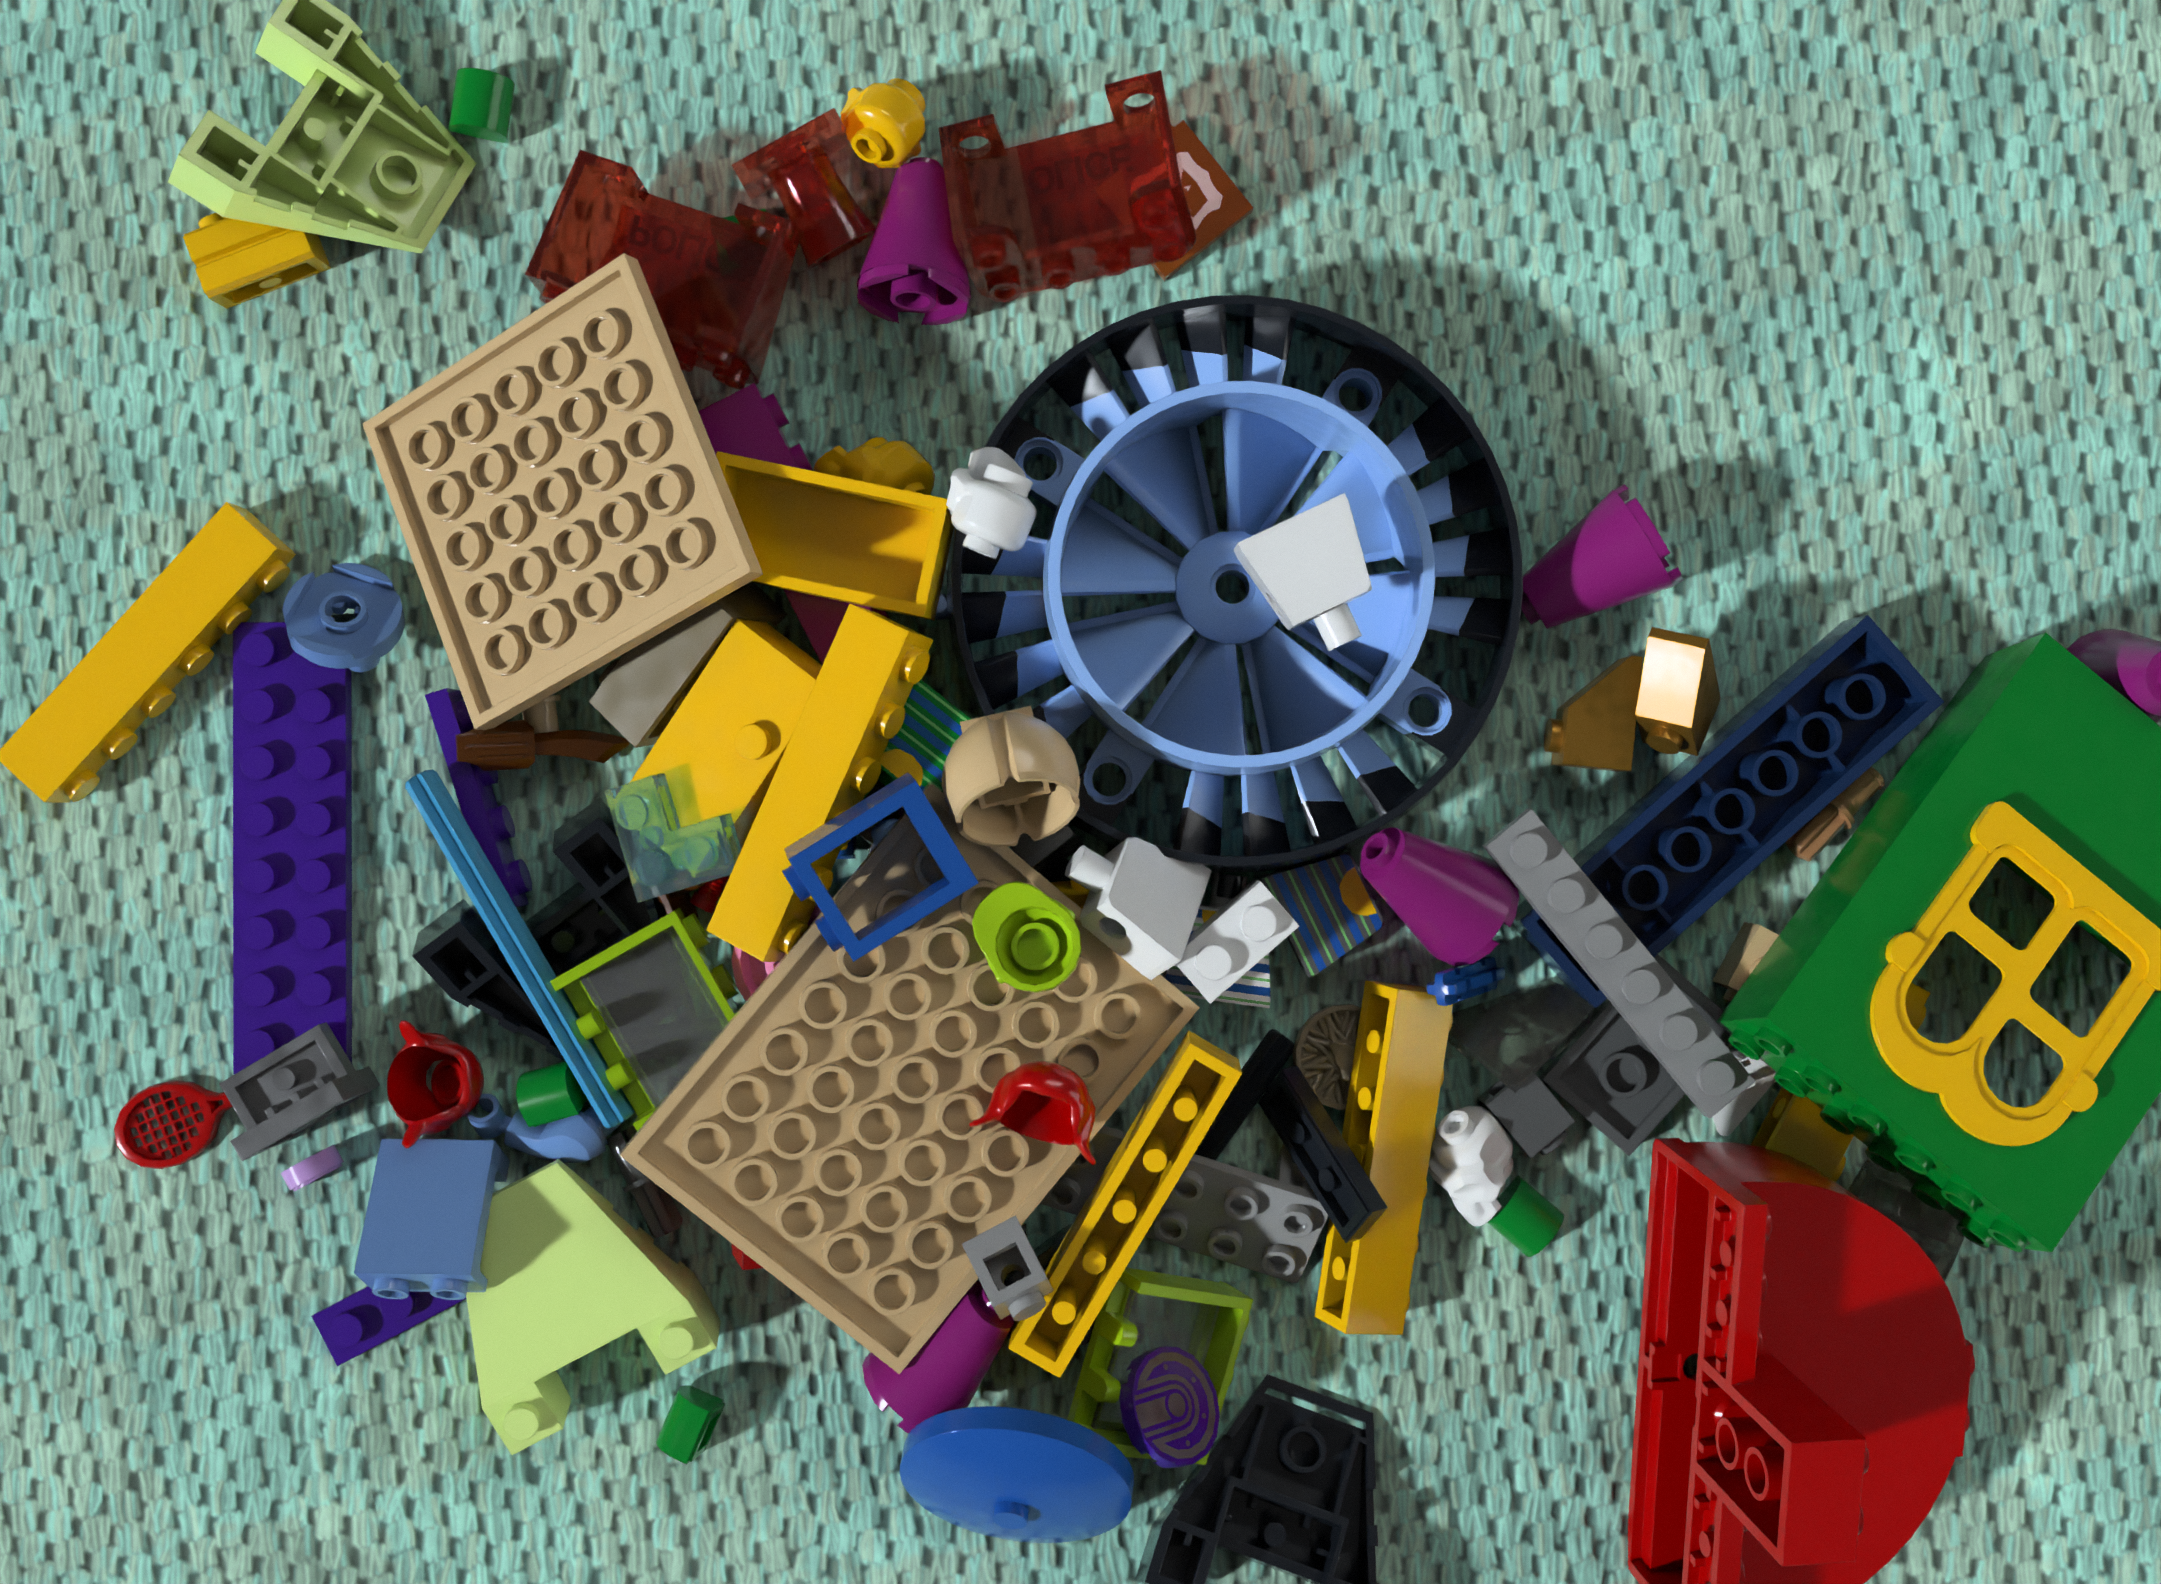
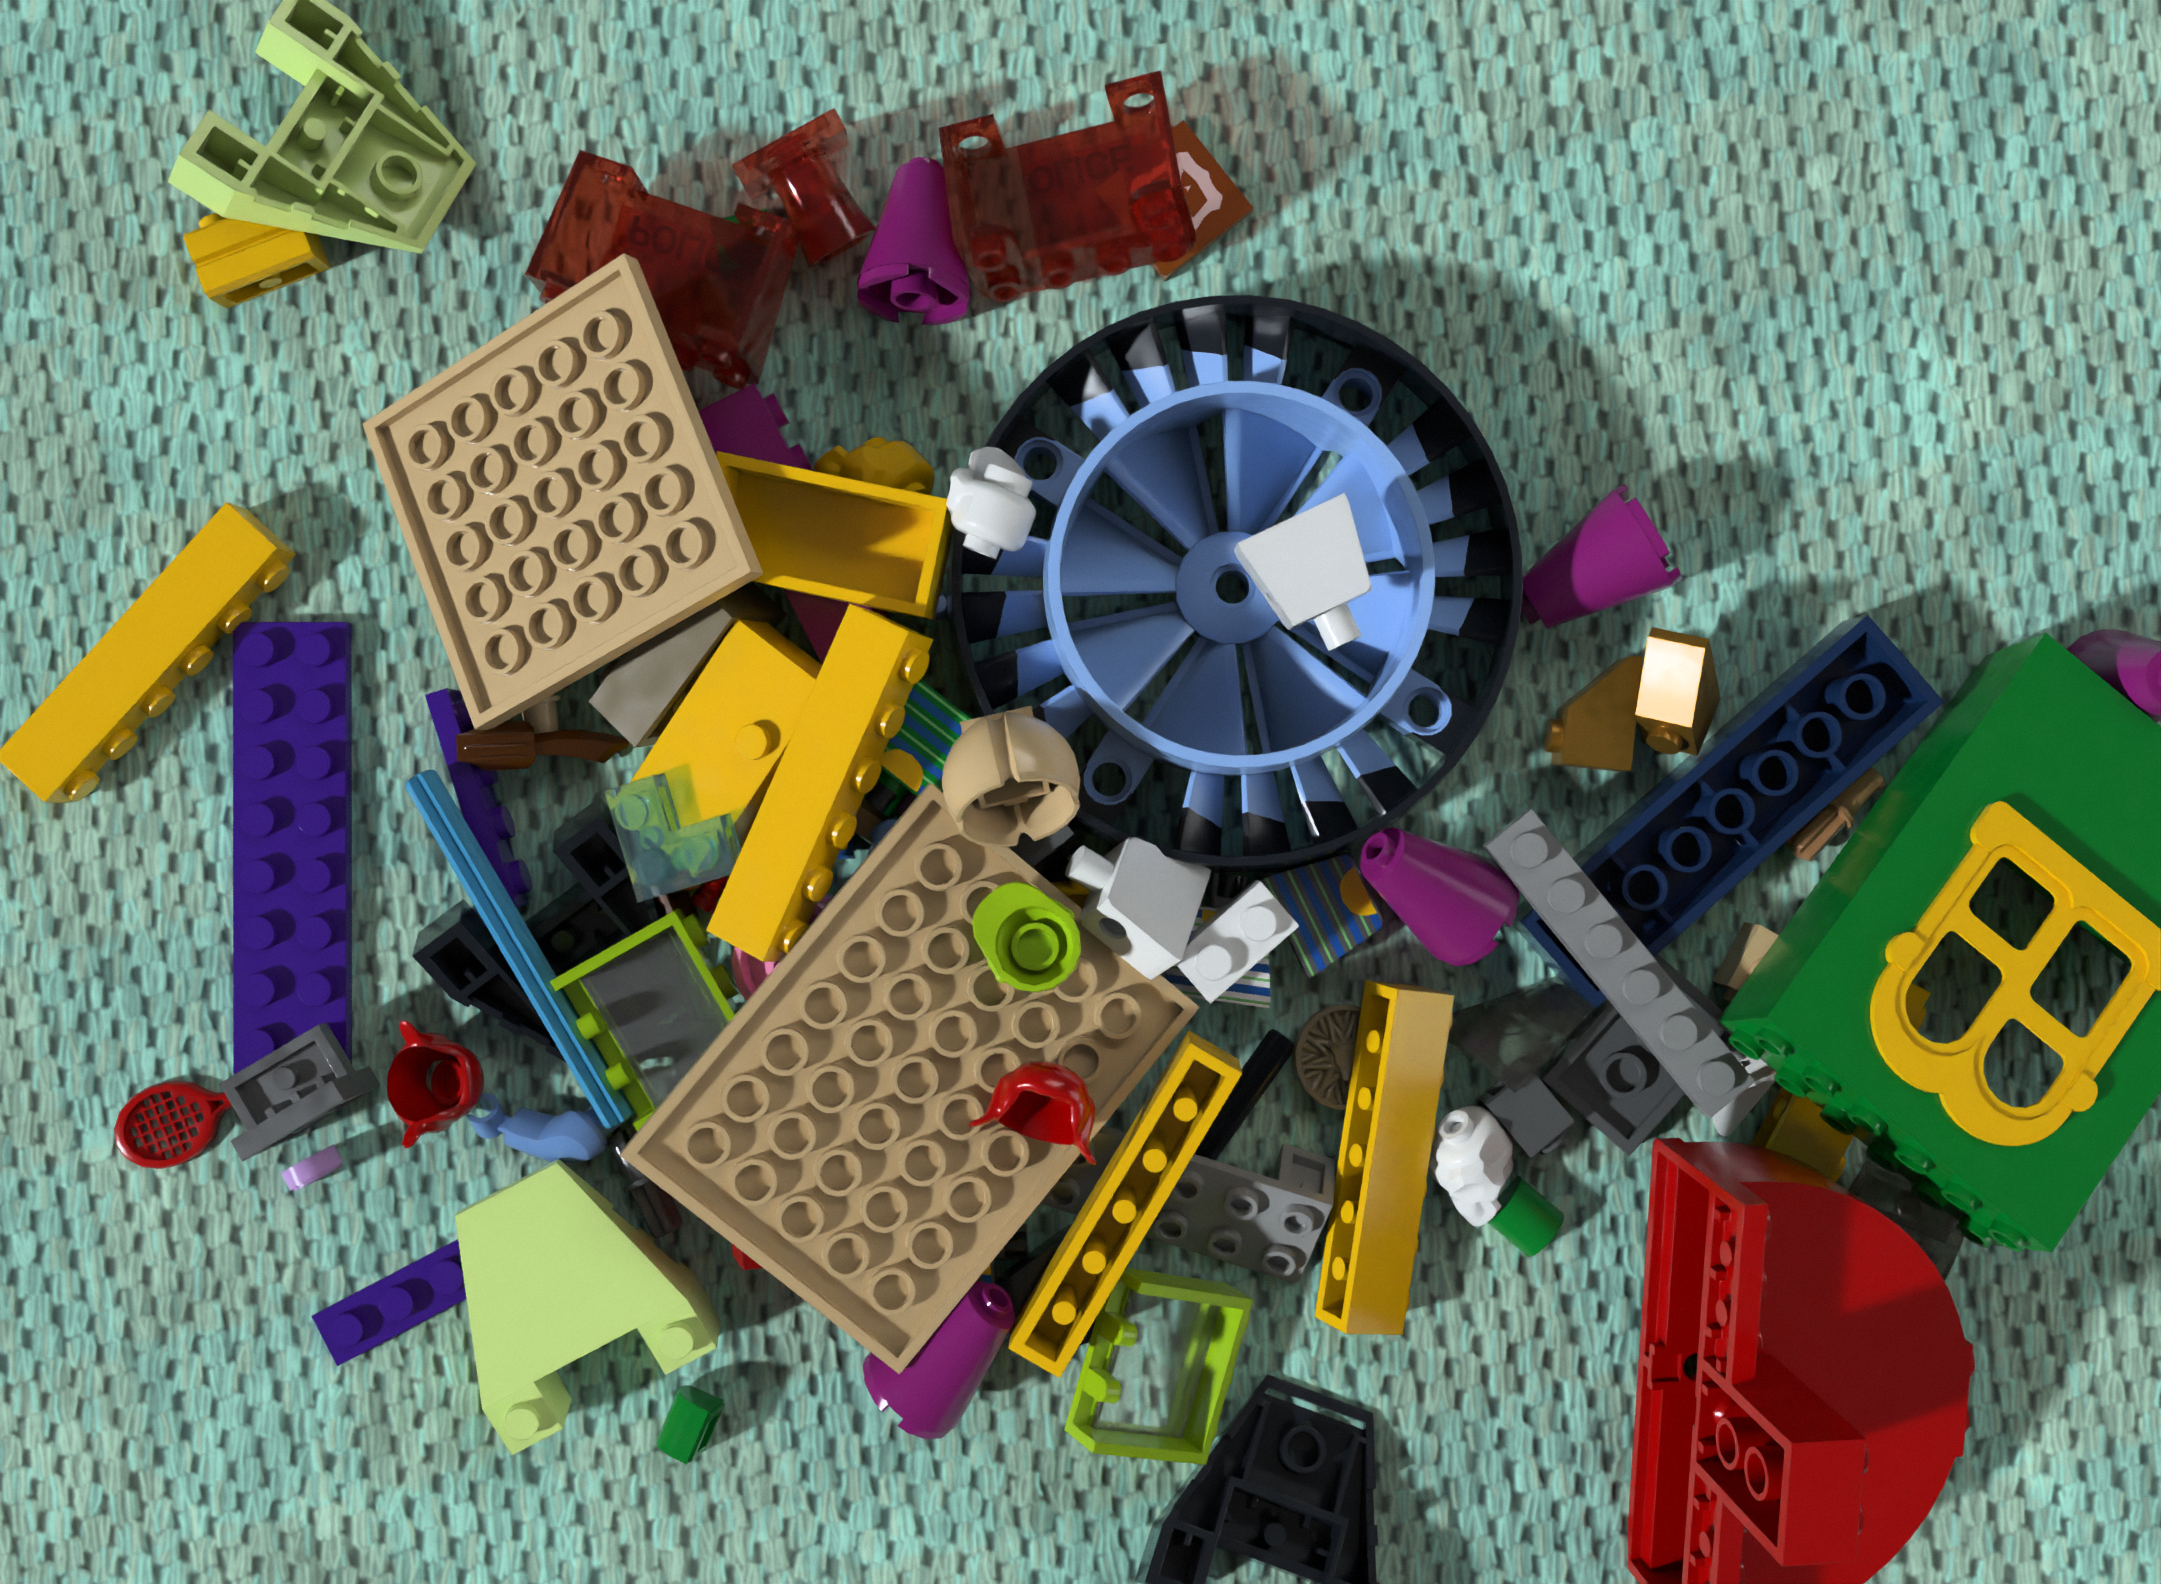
medium blue plate [282,563,405,673] -> none
medium blue panel [354,1139,510,1300] -> none
green brick [448,68,515,143] -> none
green brick [516,1061,587,1127] -> none
blue window [782,772,979,962] -> none
yellow head [840,78,926,168] -> none
blue dish [900,1406,1134,1543] -> none
light grey brick [962,1215,1054,1321] -> none
tile [1119,1347,1220,1468] -> none
black tile [1258,1065,1388,1244] -> none
blue axle [1427,956,1506,1006] -> none

